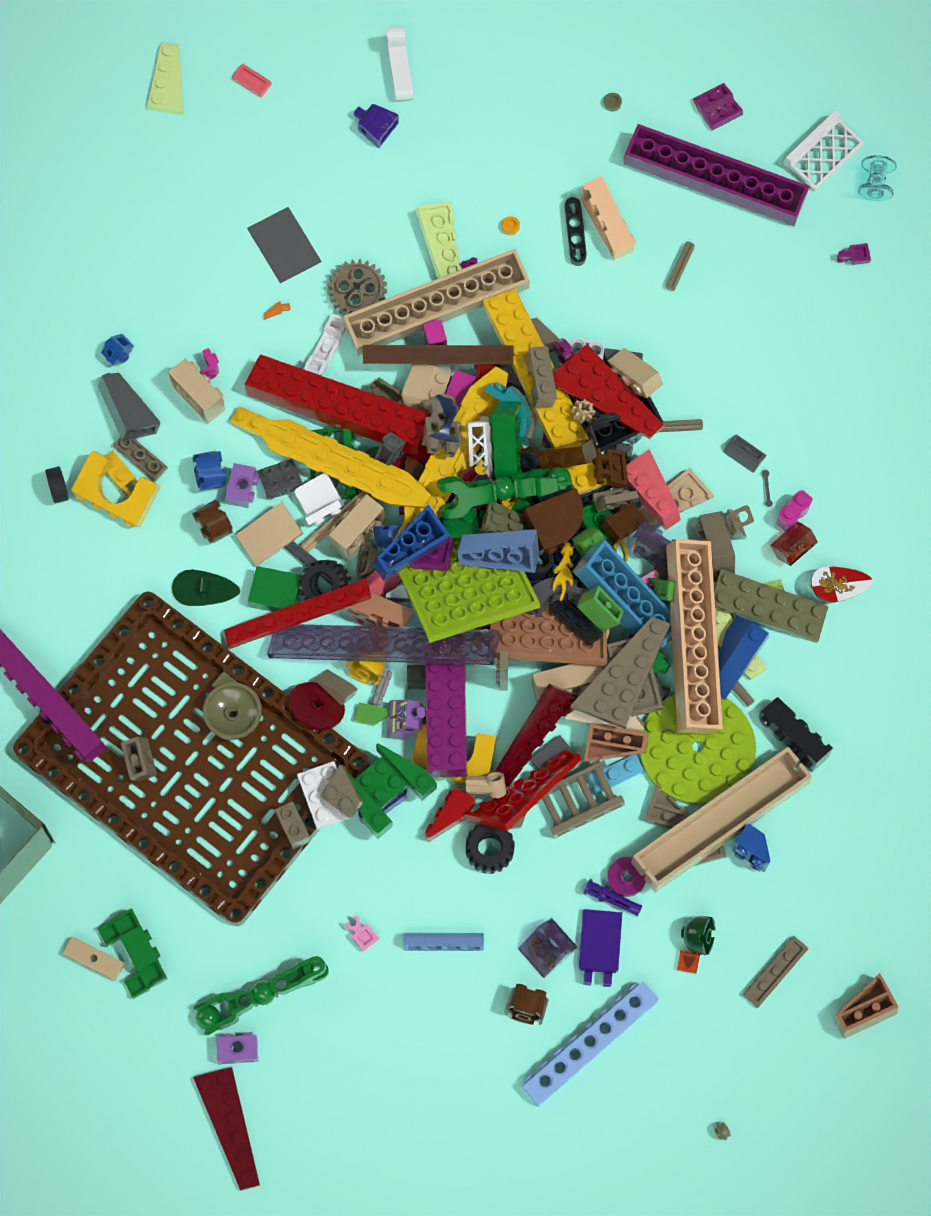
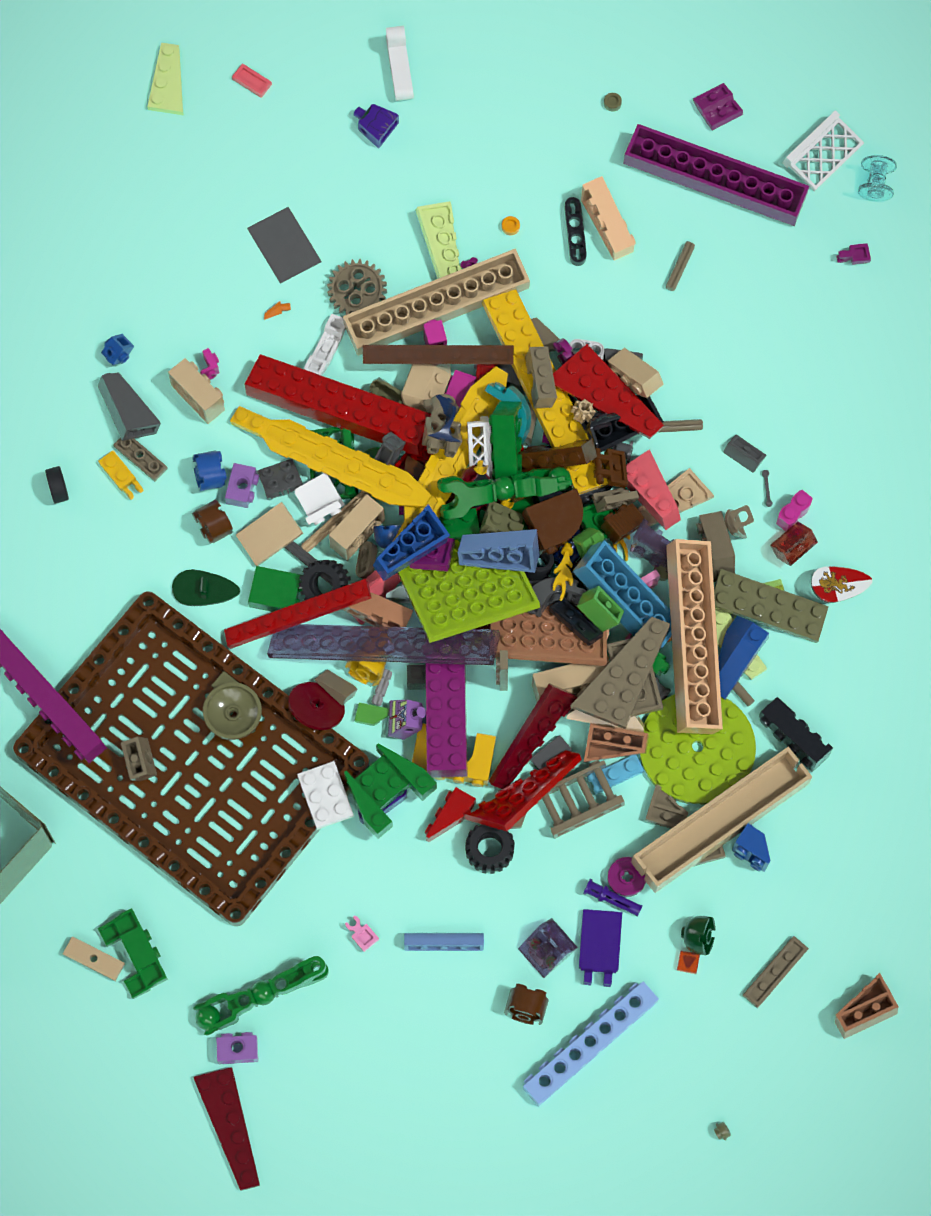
yellow arch [71,450,162,528] -> none
dark tan brick [275,801,311,850] -> none
dark tan wing [320,765,363,819] -> none
tan piece [466,772,506,798] -> none
black tile [520,451,540,471] -> none
bright green tile [649,578,675,601] -> none

